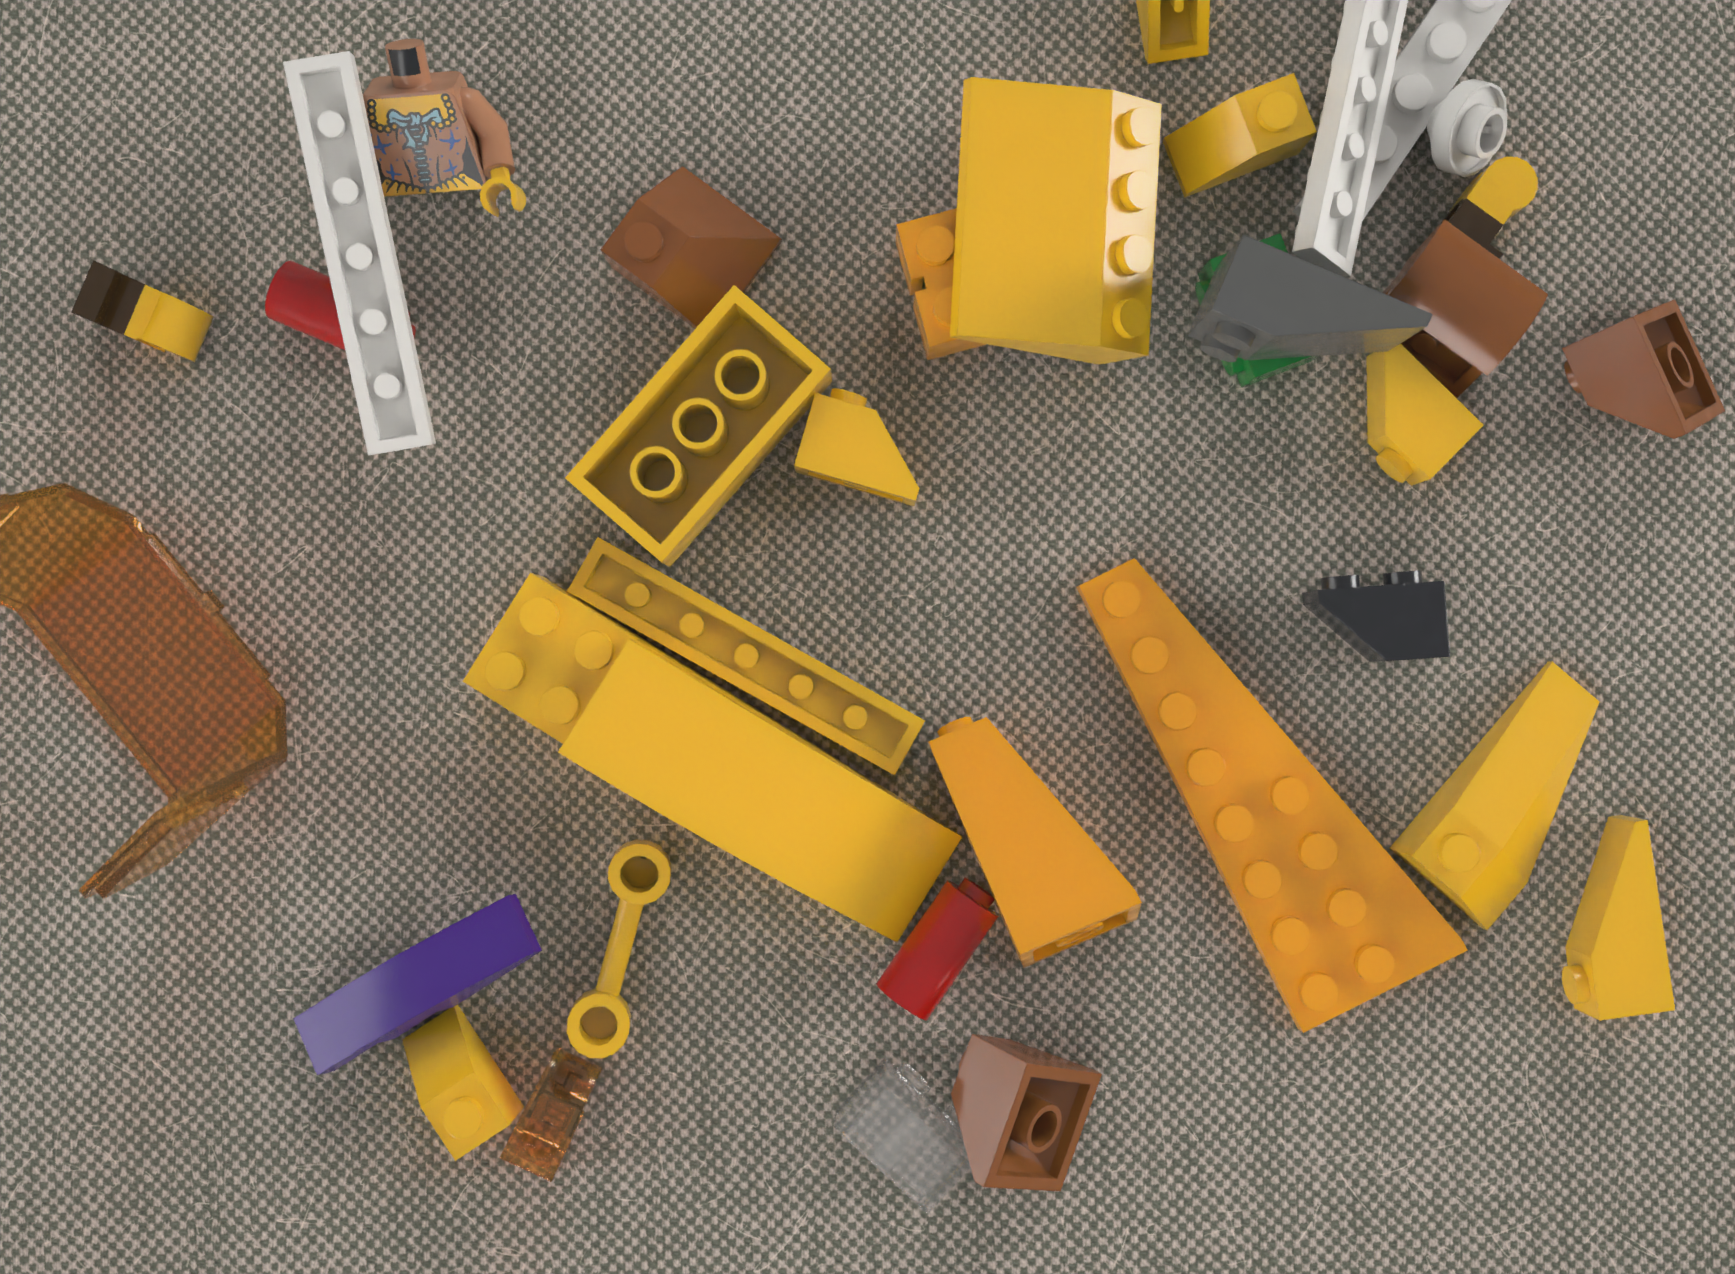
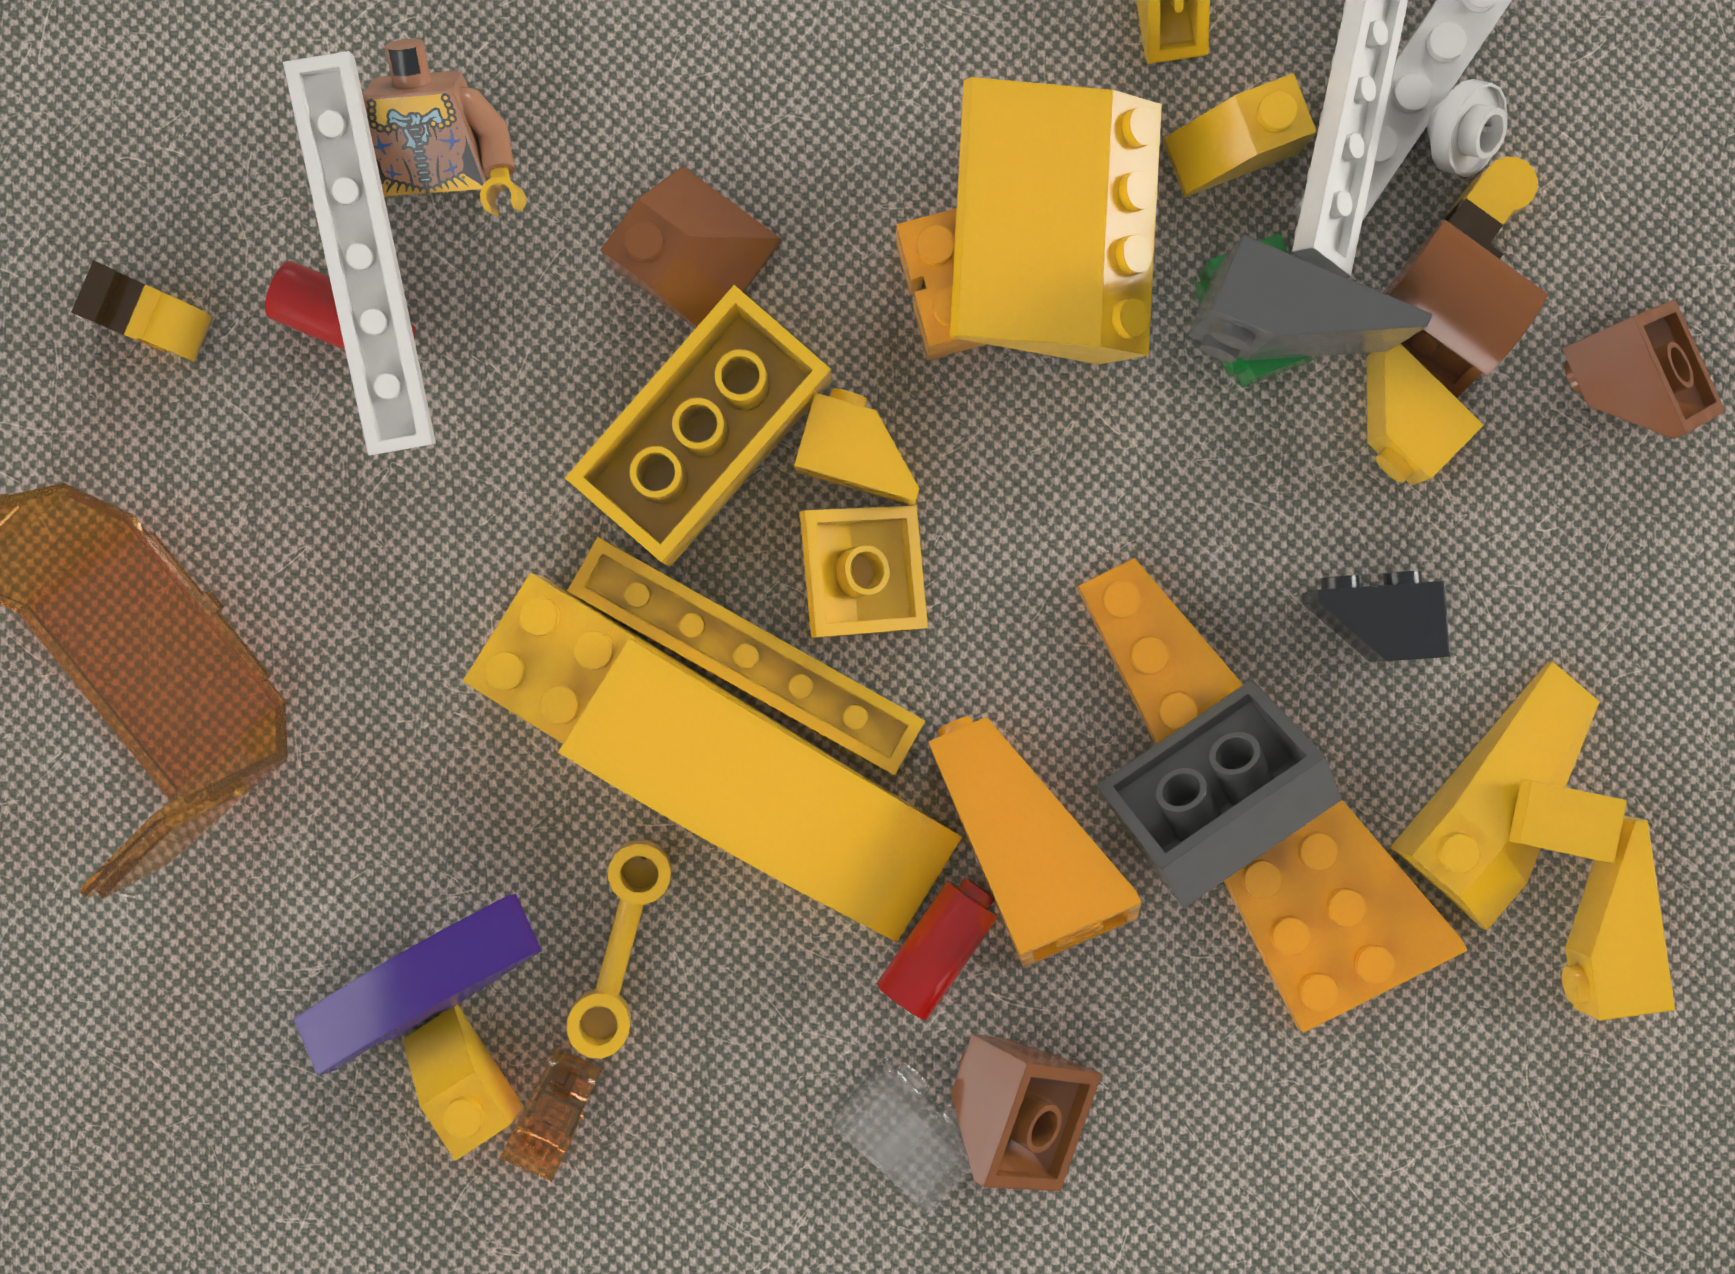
none -> yellow slope [800,505,928,638]
none -> dark grey slope [1096,679,1343,909]
none -> yellow slope [1509,778,1627,864]

